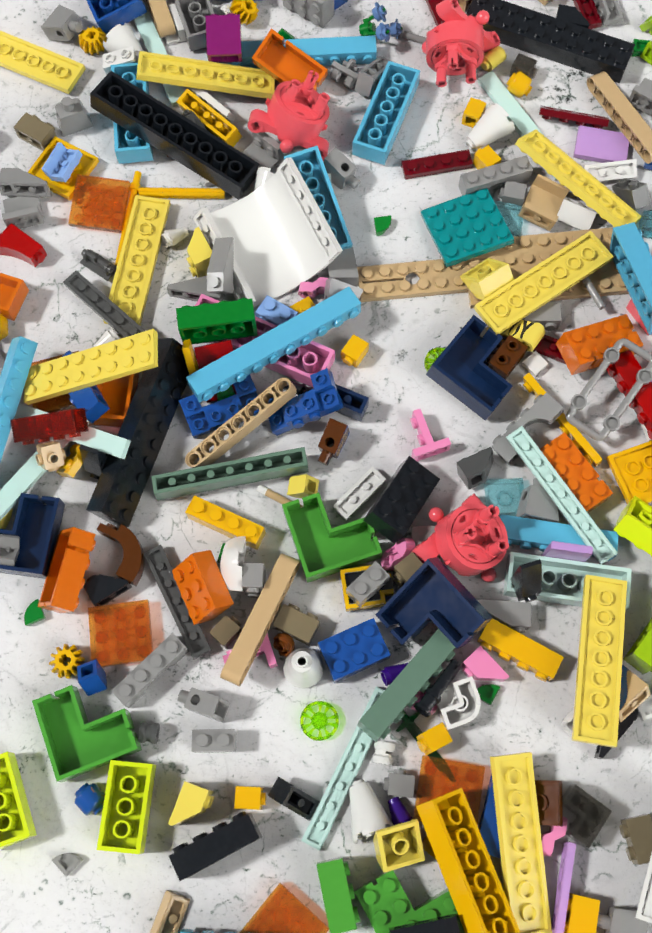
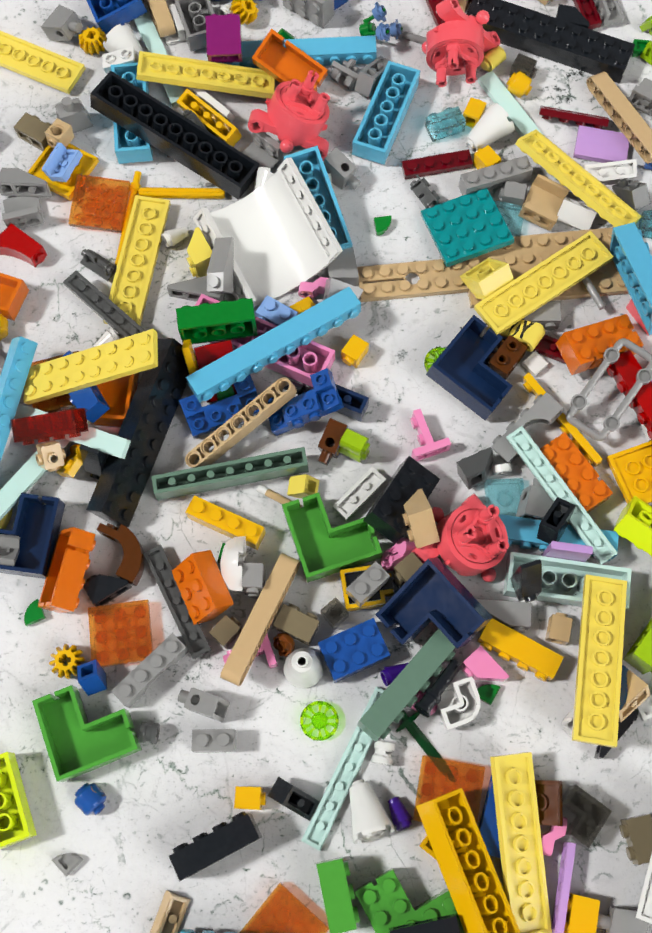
neon yellow brick [97,760,156,854] -> none
light yellow slope [168,781,215,826] -> none
light yellow slope [373,819,425,873] -> none
light grey brick [383,769,415,798] -> none
yellow brick [416,722,453,756] -> none
none -> tan brick [45,118,74,148]
none -> clear smoke brick [320,598,349,630]
none -> lime brick [339,428,370,463]
none -> tan slope [402,488,440,549]
none -> dark grey hinge [410,174,440,209]
none -> clear light blue brick [425,106,466,142]
none -> white tile [492,463,512,475]
none -> black slope [537,497,576,544]
none -> tan brick [545,612,573,646]

